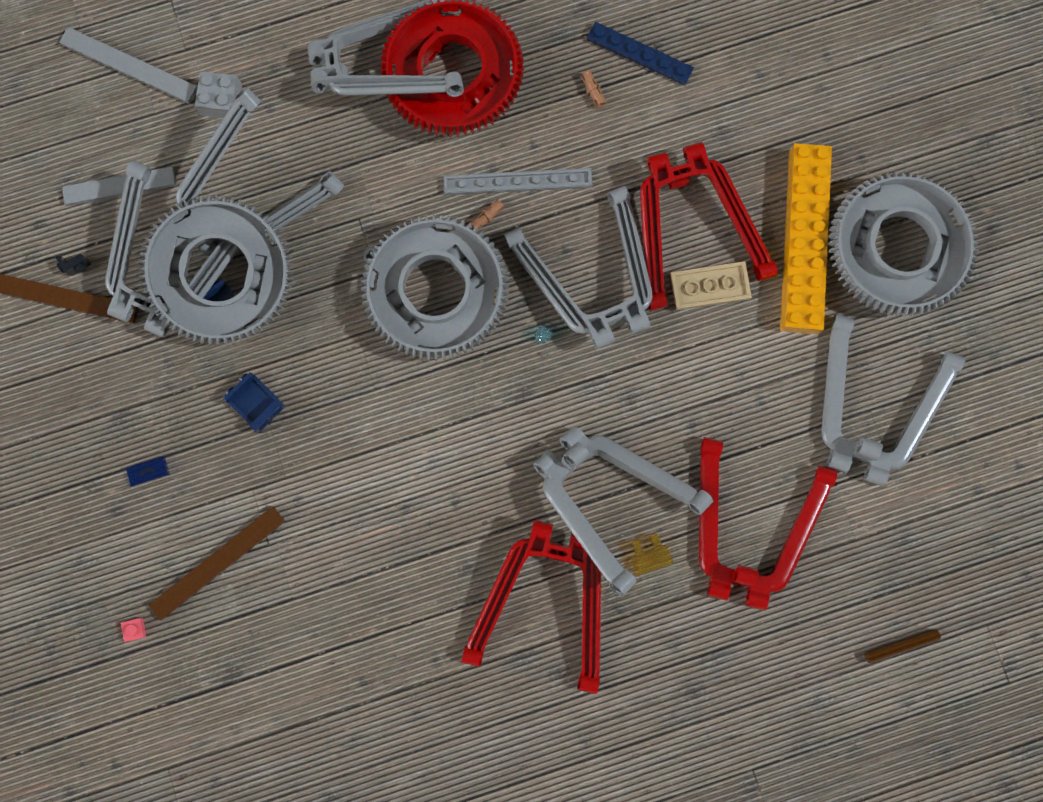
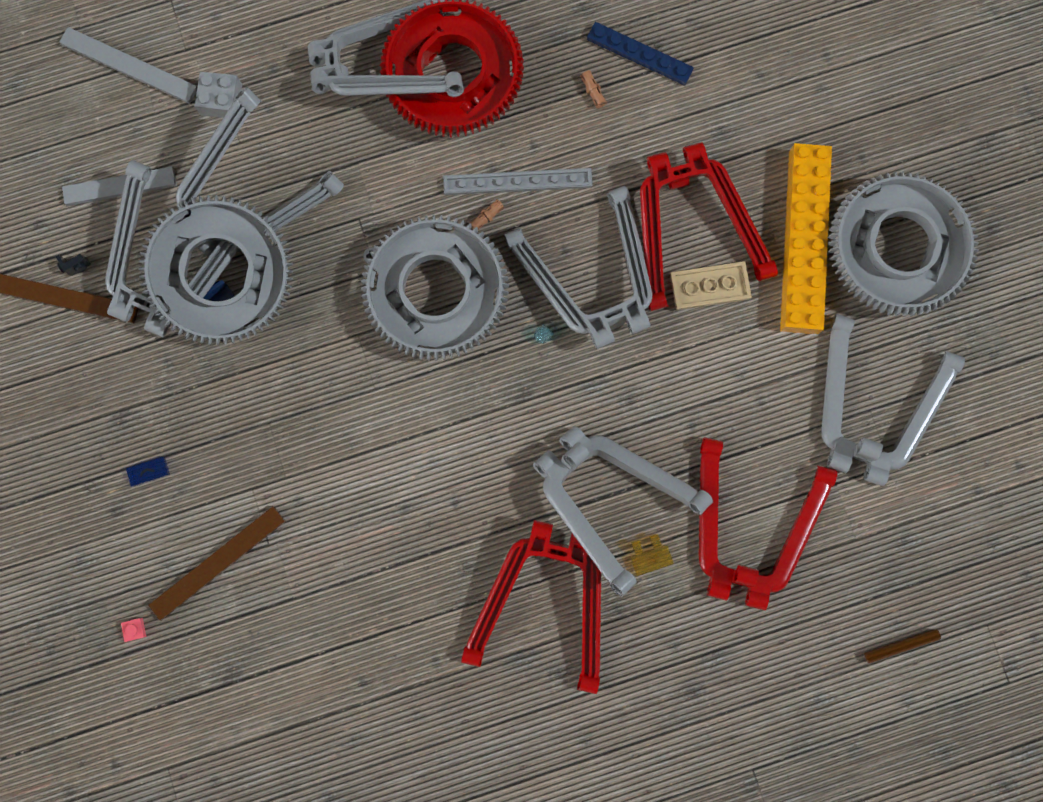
dark blue panel [223,372,286,433] -> none

